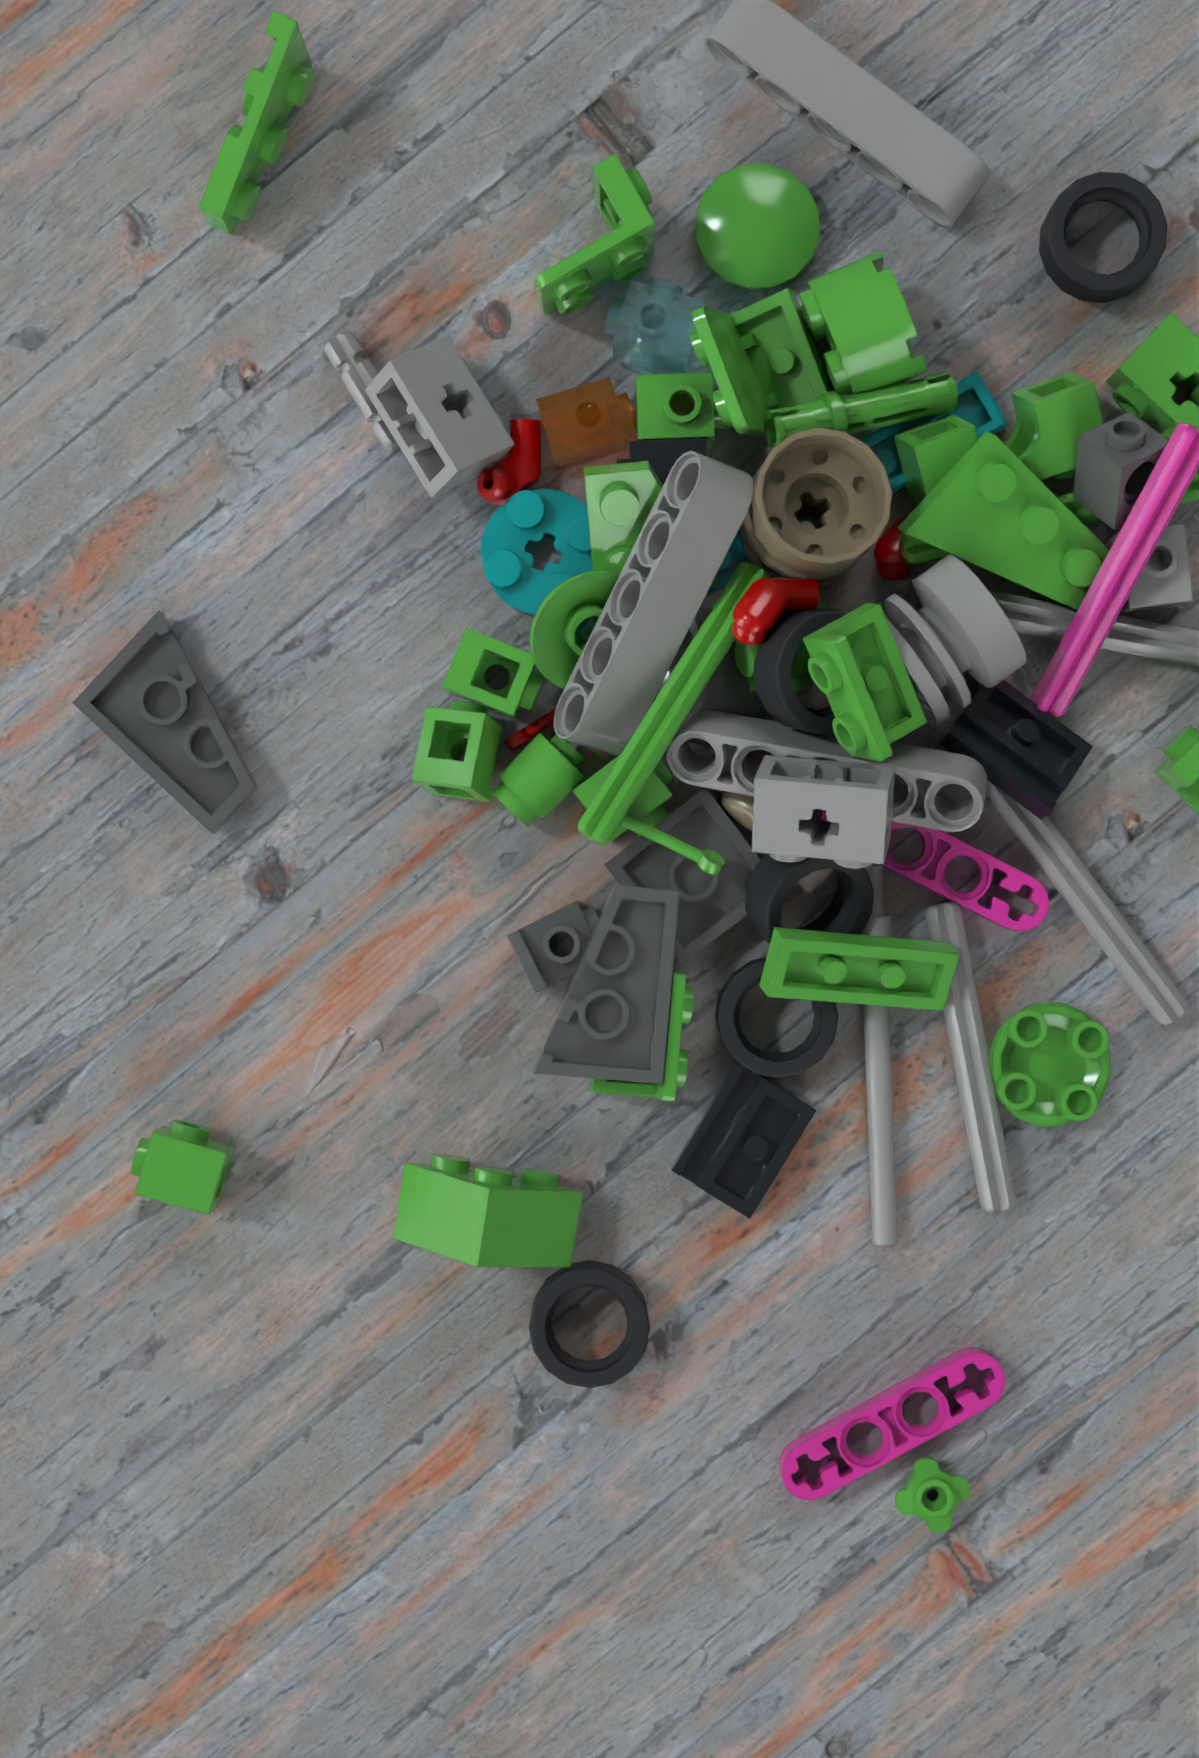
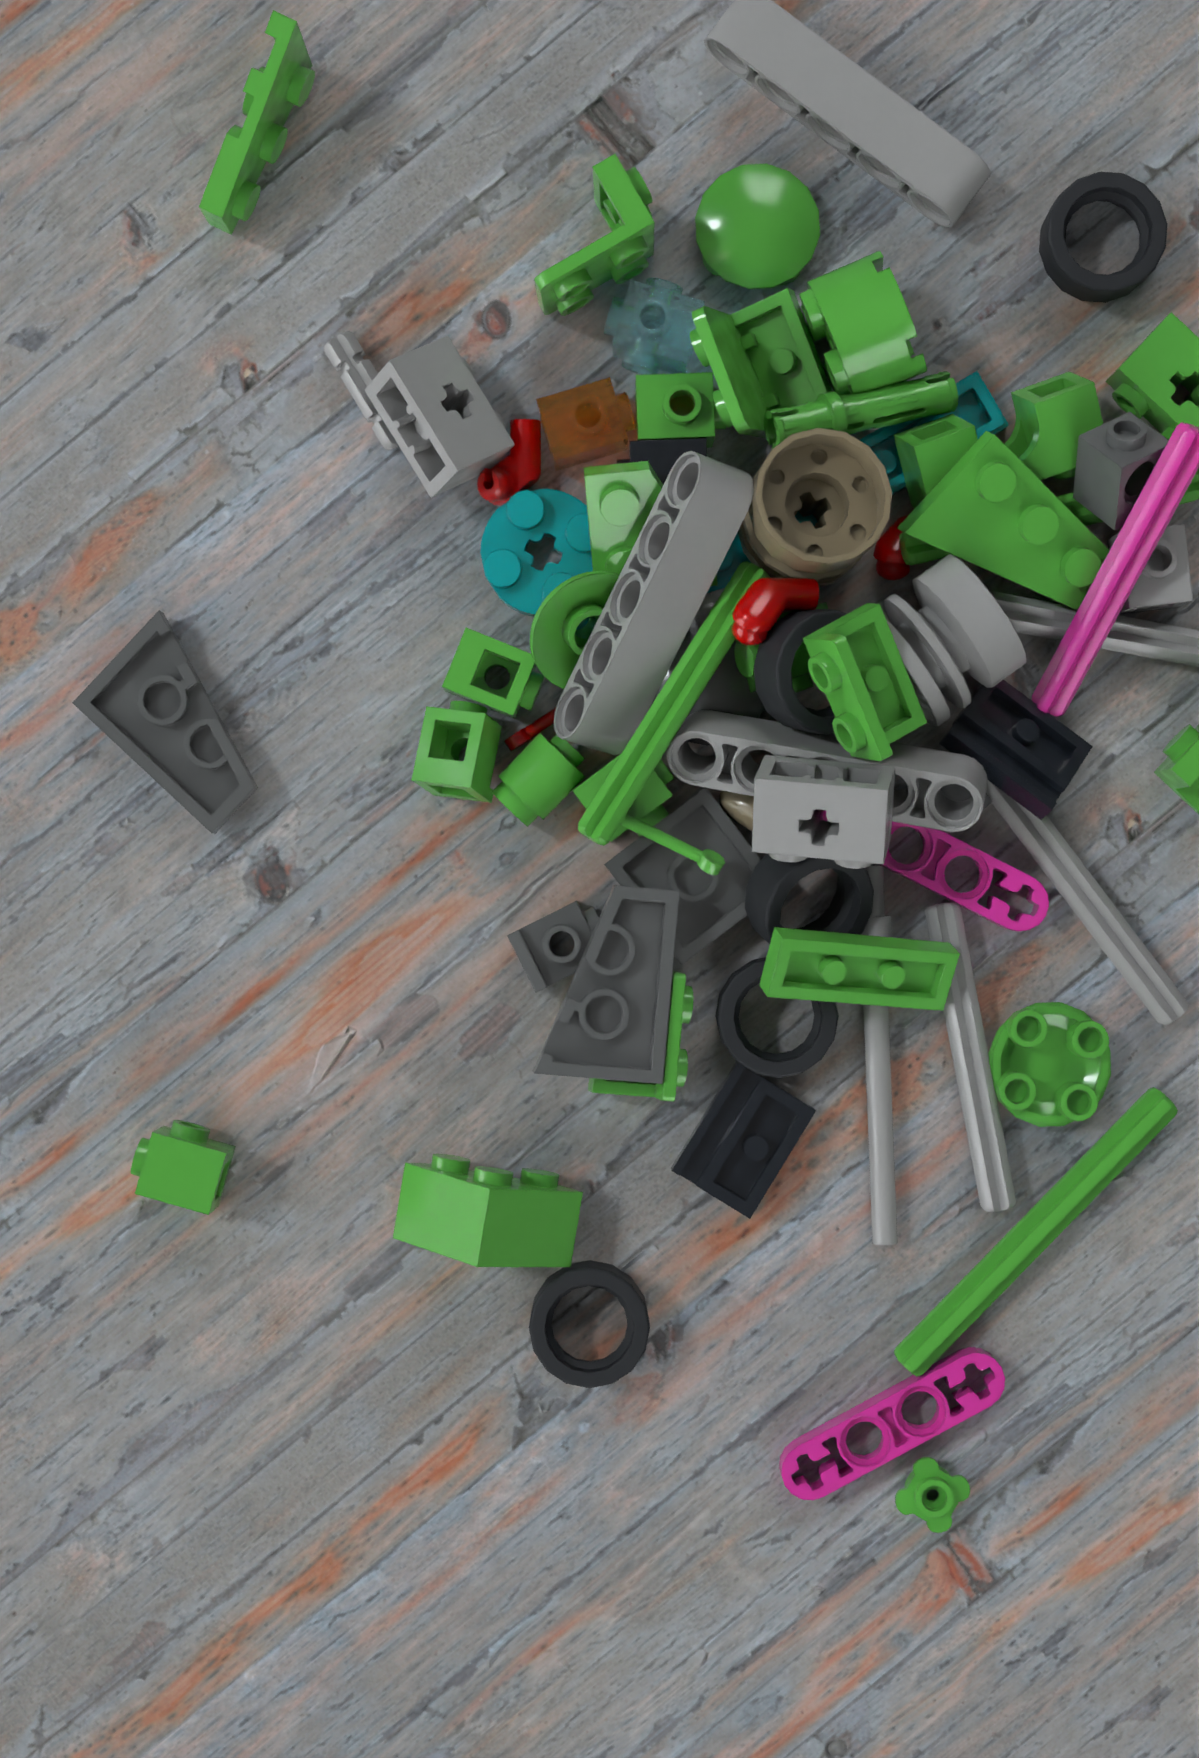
none -> bright green axle [894,1087,1178,1377]

